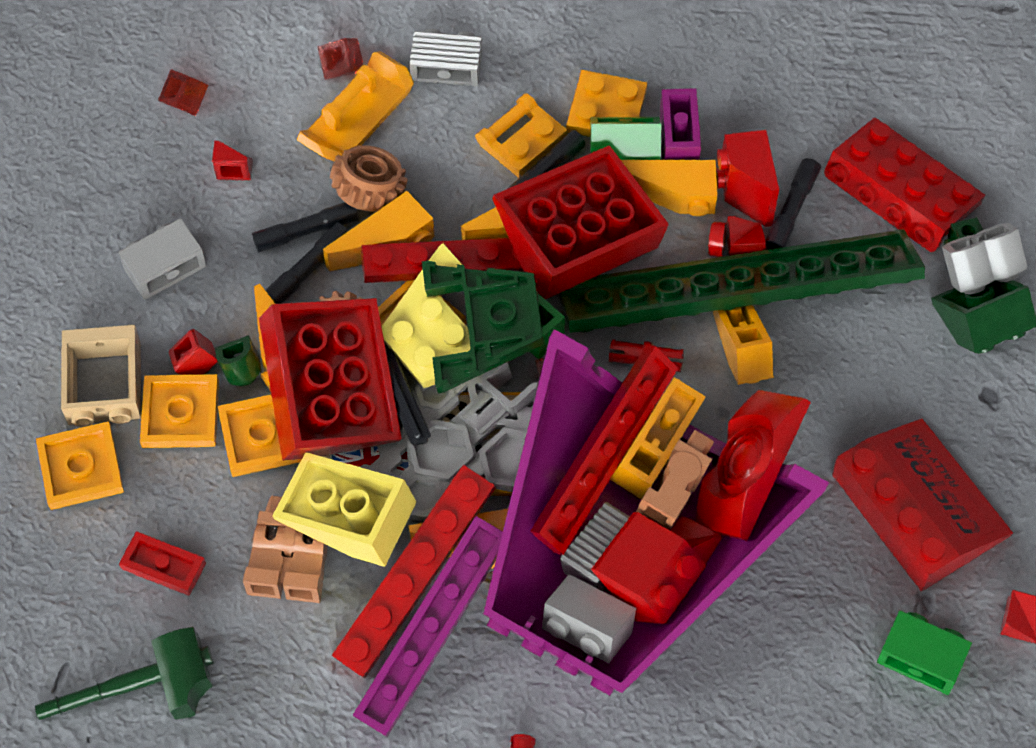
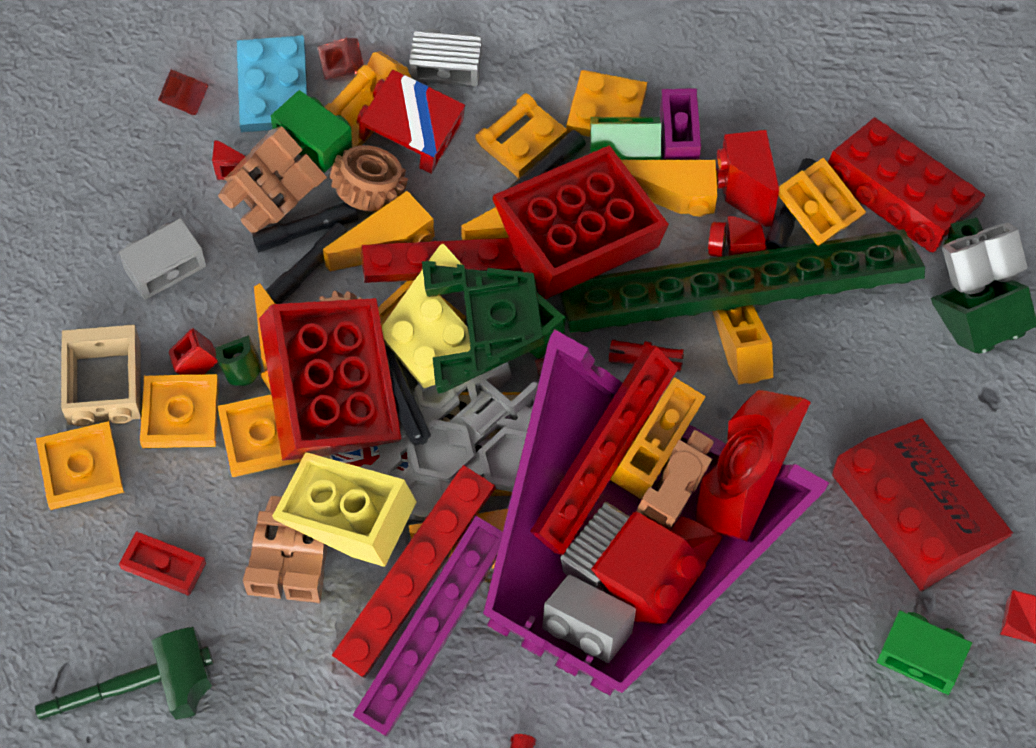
none -> nougat hips [218,126,327,233]
none -> medium azure plate [237,36,308,132]
none -> green brick [271,90,352,173]
none -> panel [356,69,465,174]
none -> light orange slope [778,158,866,246]

